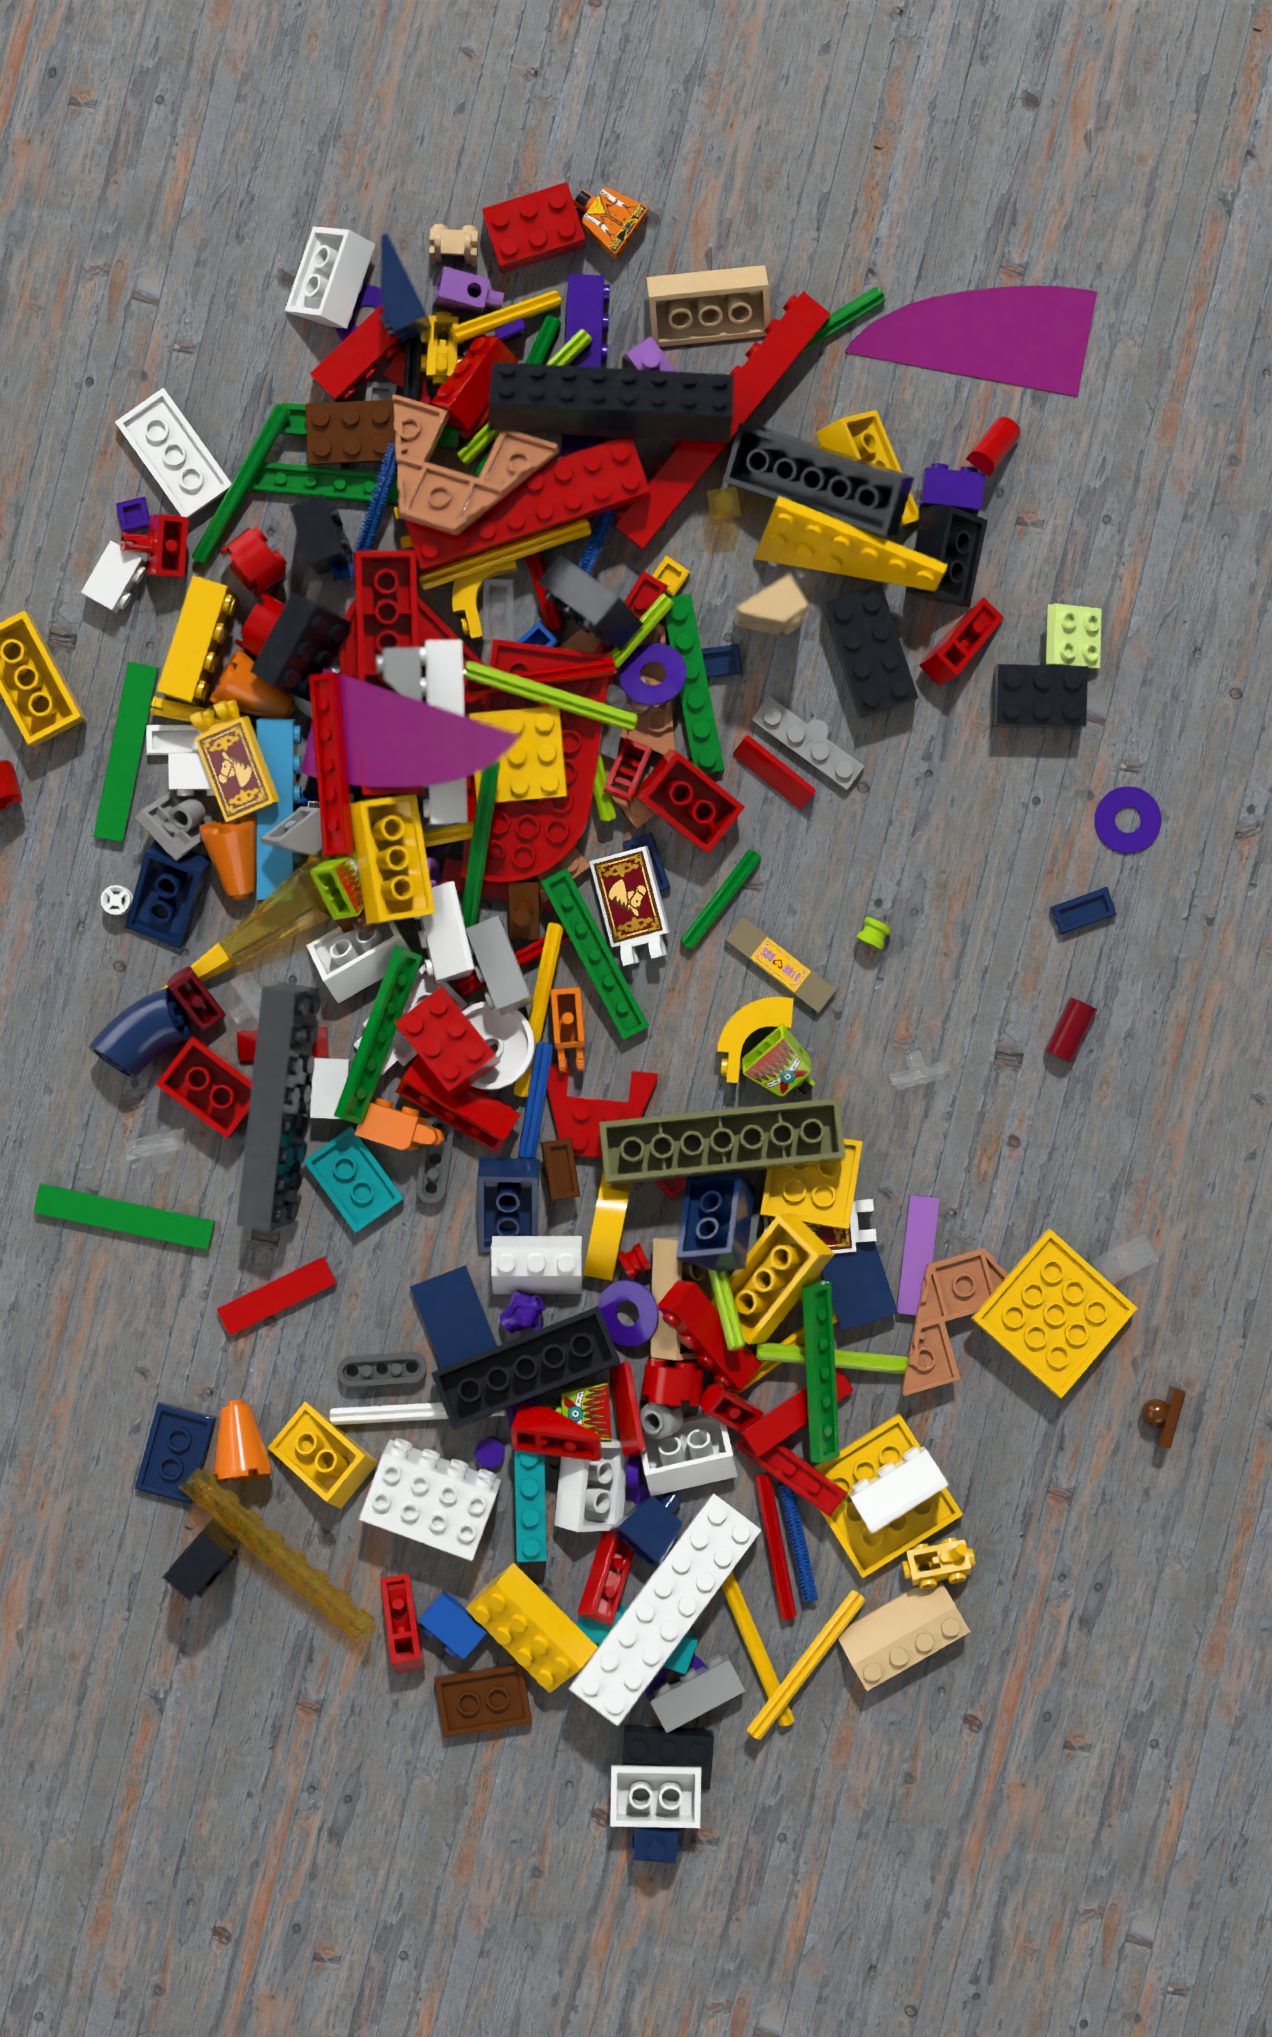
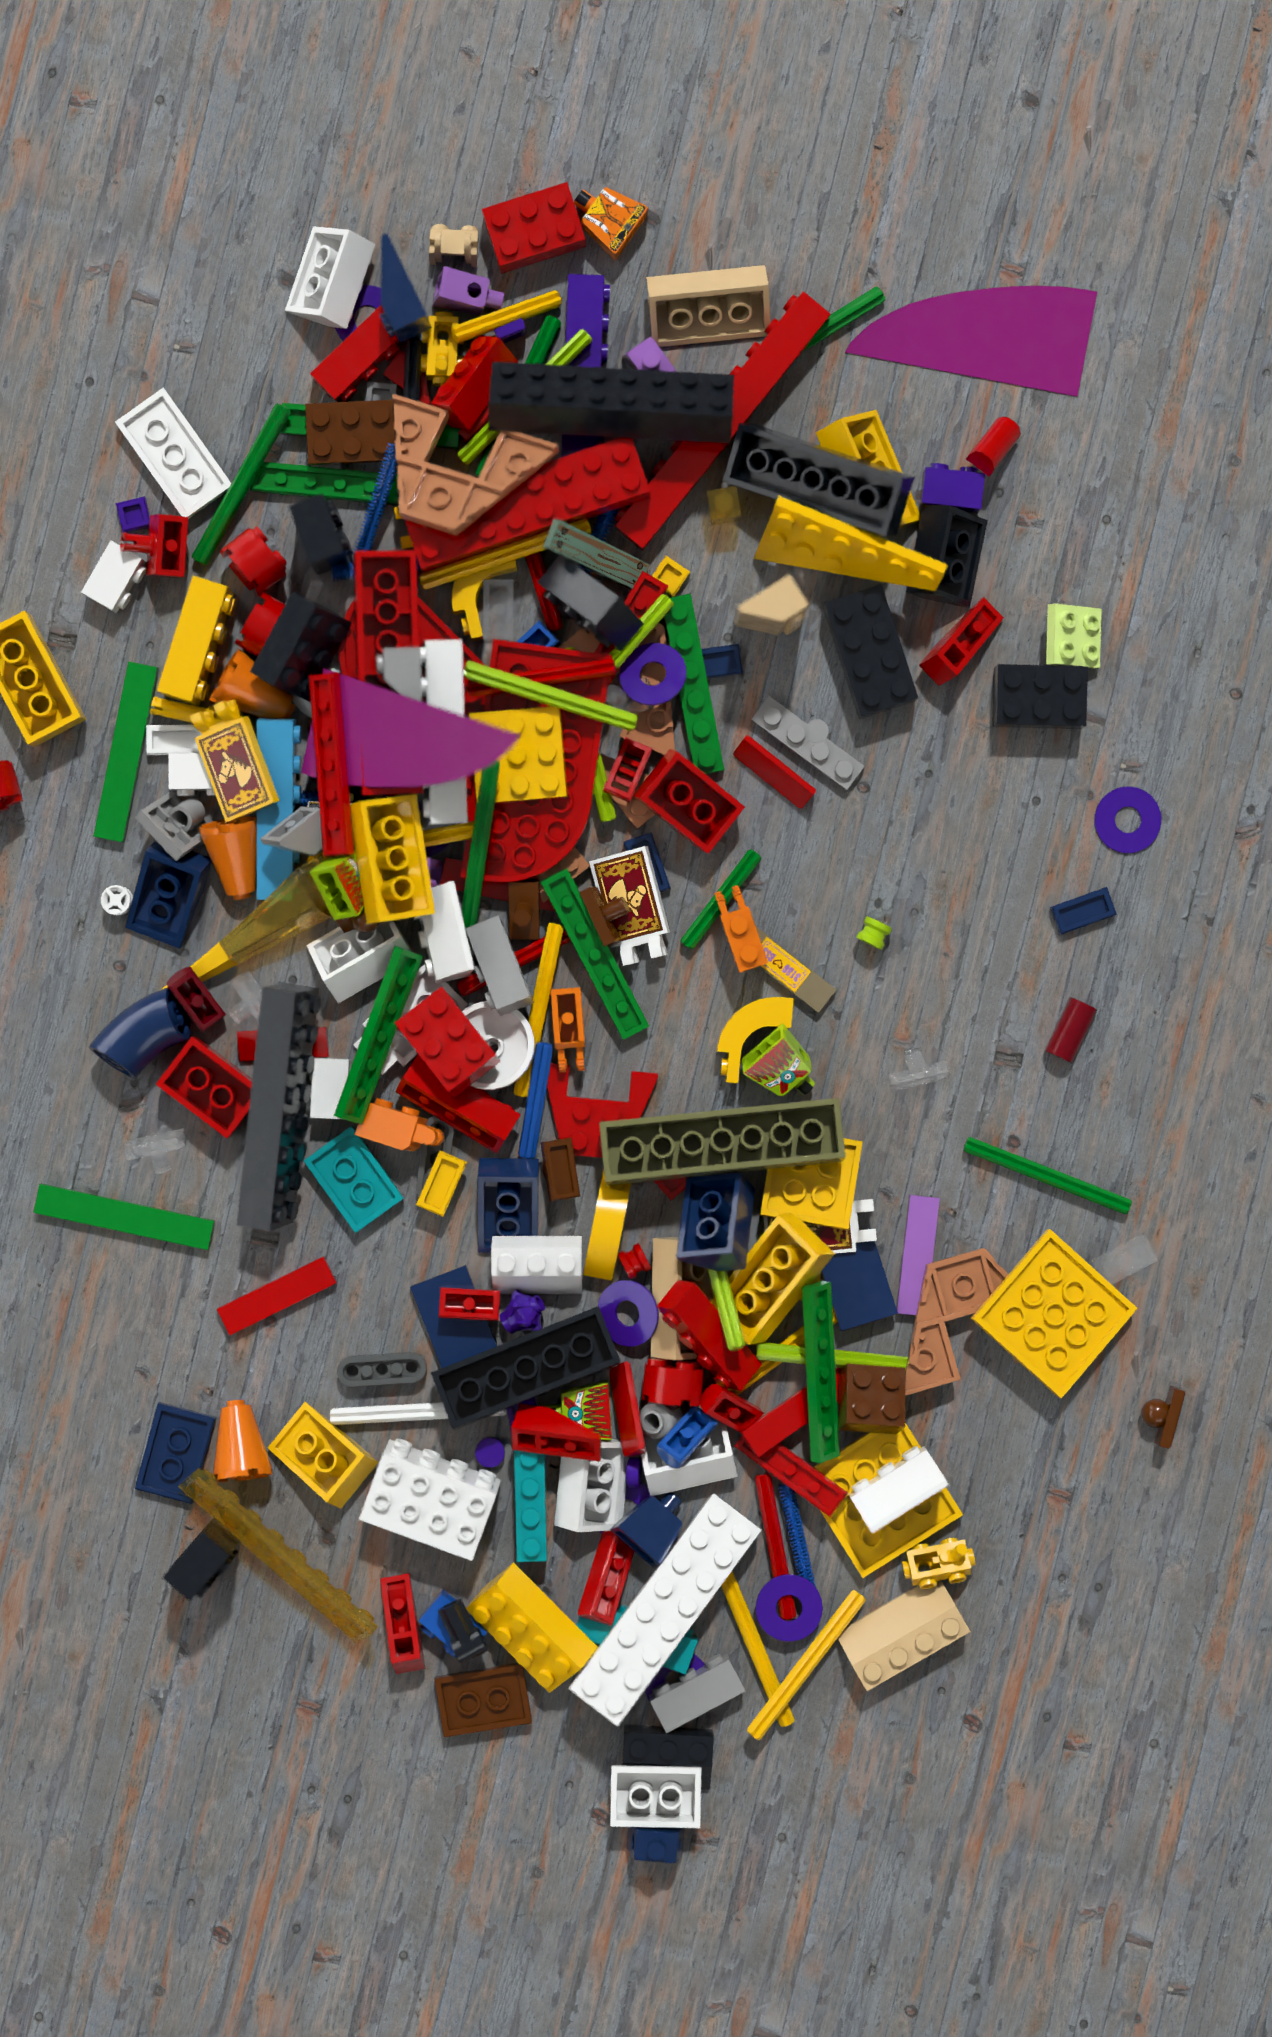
none -> yellow tile [416,1150,467,1217]
none -> black piece [438,1599,489,1664]
none -> red brick [439,1287,500,1321]
none -> sand green tile [543,519,649,590]
none -> reddish brown tile [580,887,630,946]
none -> blue brick [657,1406,718,1468]
none -> orange hinge [714,885,768,973]
none -> dark purple gear [756,1574,823,1641]
none -> reddish brown brick [838,1364,906,1434]
none -> green axle [963,1137,1132,1214]

